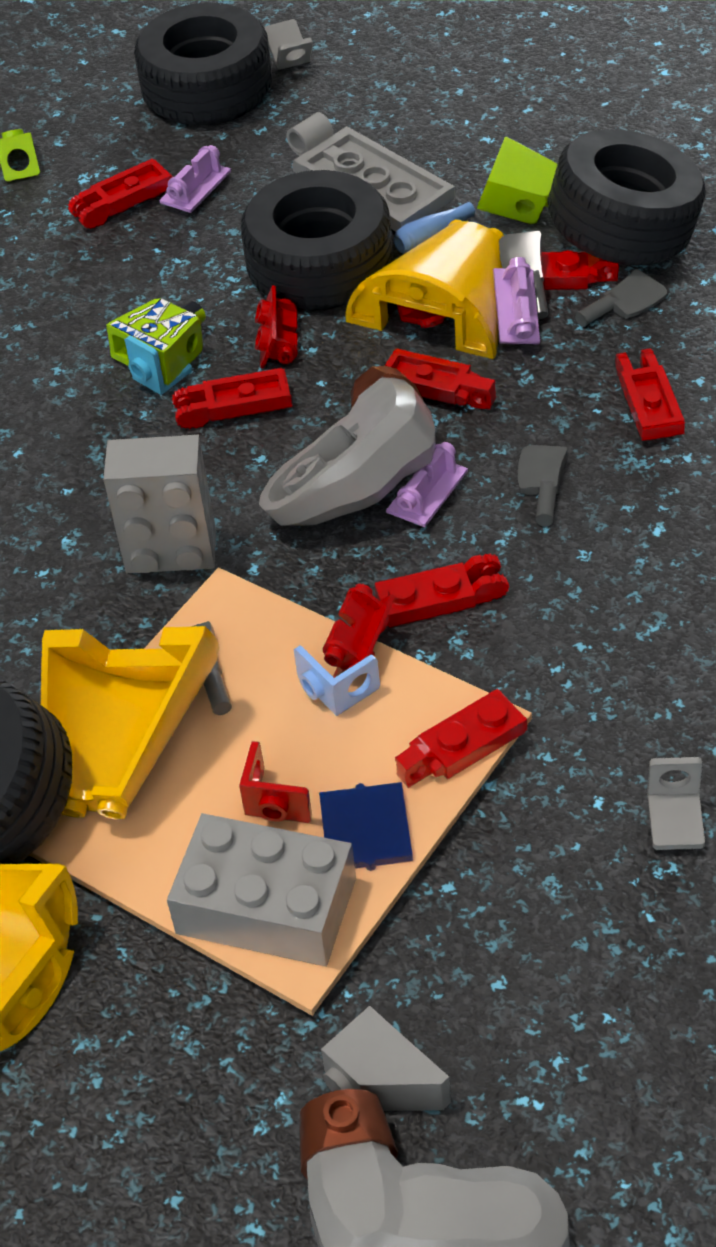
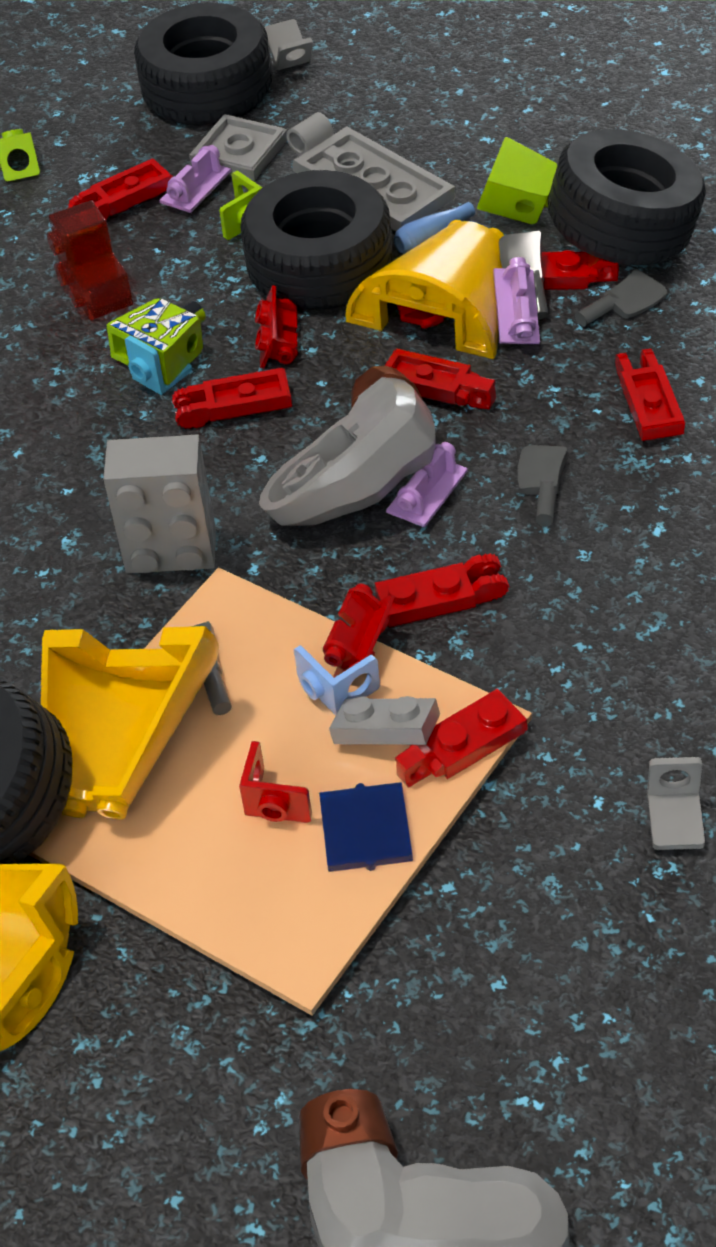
light grey brick [167,813,356,967] -> none
light grey slope [321,1006,451,1111] -> none
none -> clear red brick [47,200,133,320]
none -> light grey tile [189,114,287,181]
none -> lime bracket [219,170,263,240]
none -> light grey plate [329,696,440,745]

